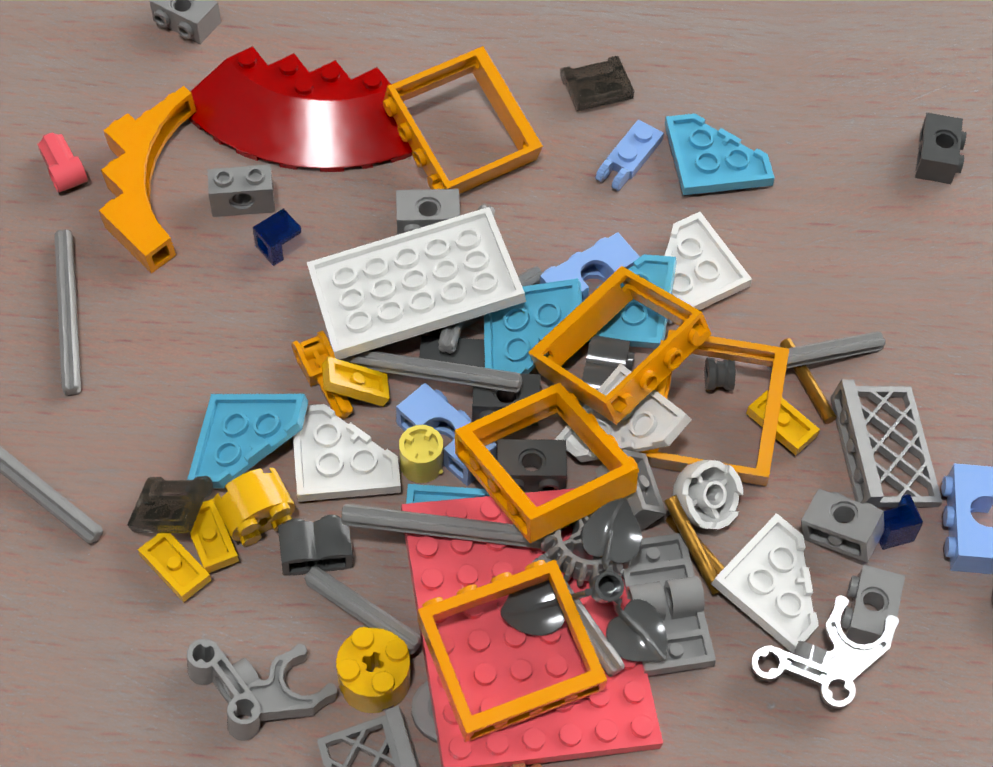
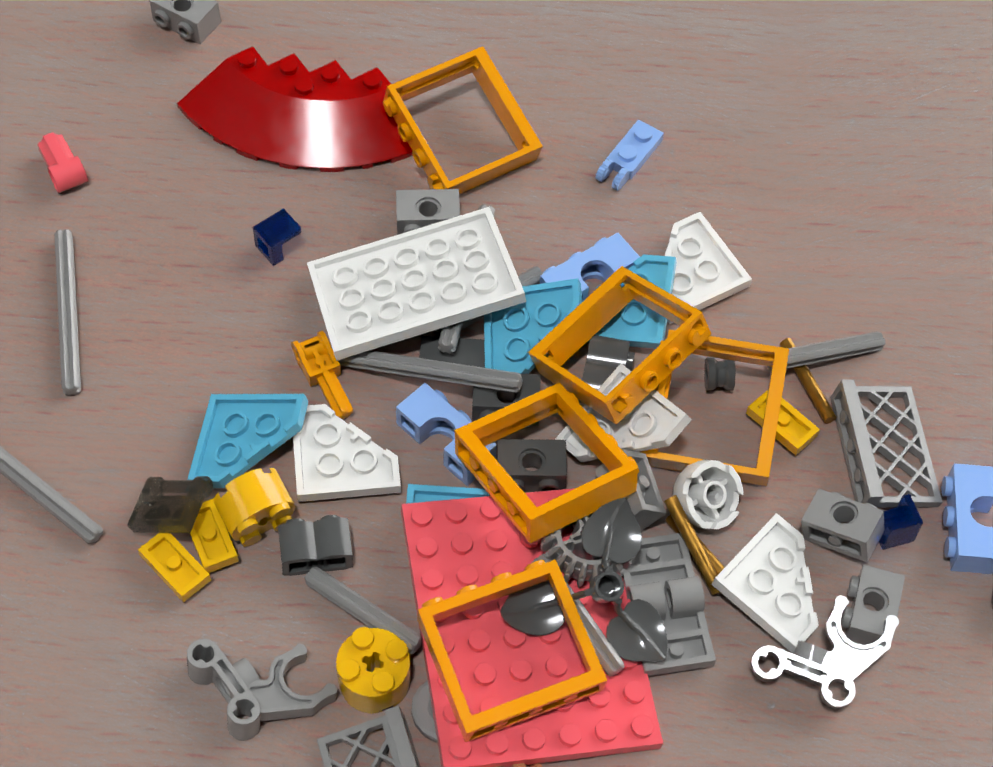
light orange arch [99,86,196,274] -> none
light grey brick [207,164,275,217] -> none
yellow plate [322,356,390,407] -> none
light grey axle [341,504,546,549] -> none
light yellow piece [399,425,443,483] -> none
clear smoke plate [560,56,634,112] -> none
medium azure plate [664,113,775,195] -> none
dark grey brick [915,112,967,184] -> none

